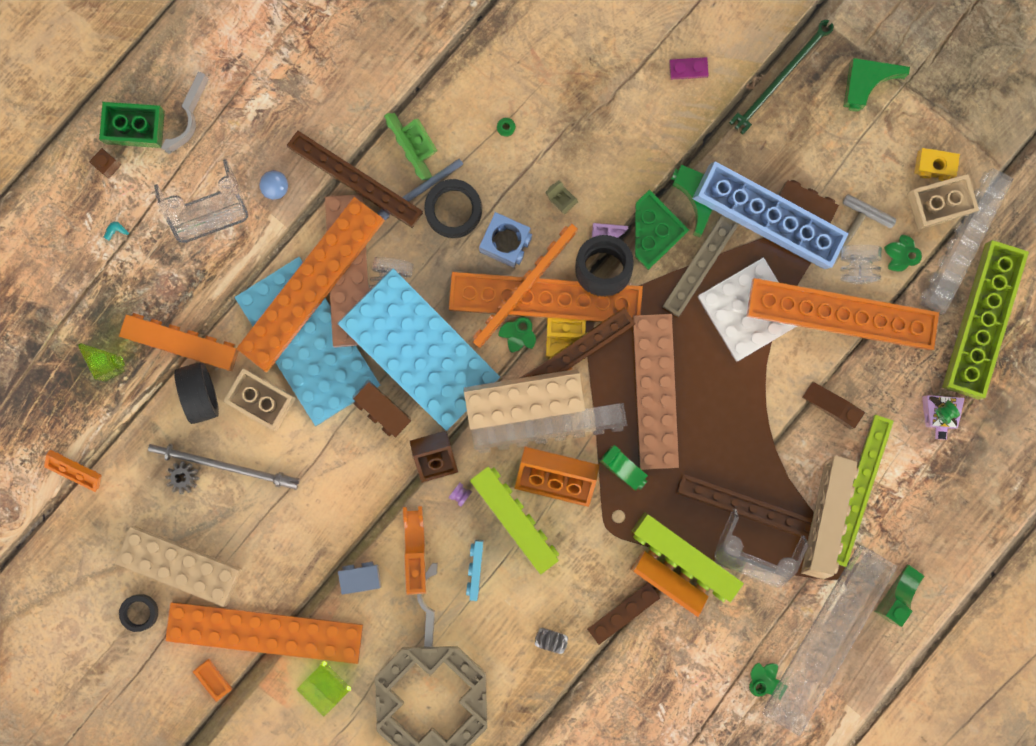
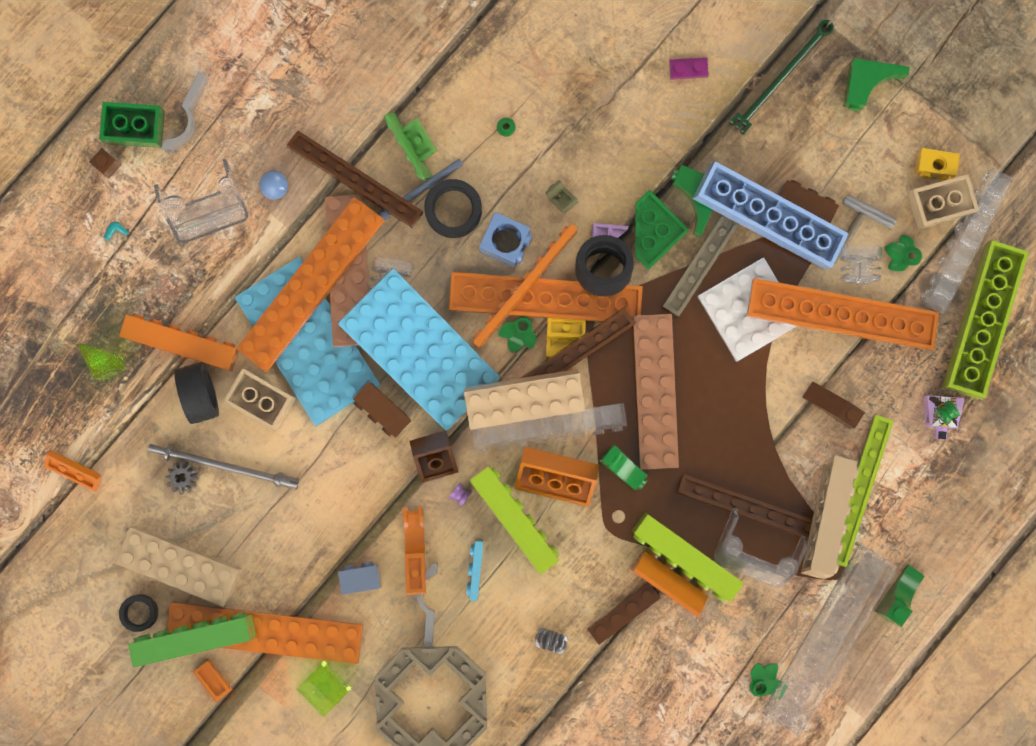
none -> bright green brick [128,612,257,668]

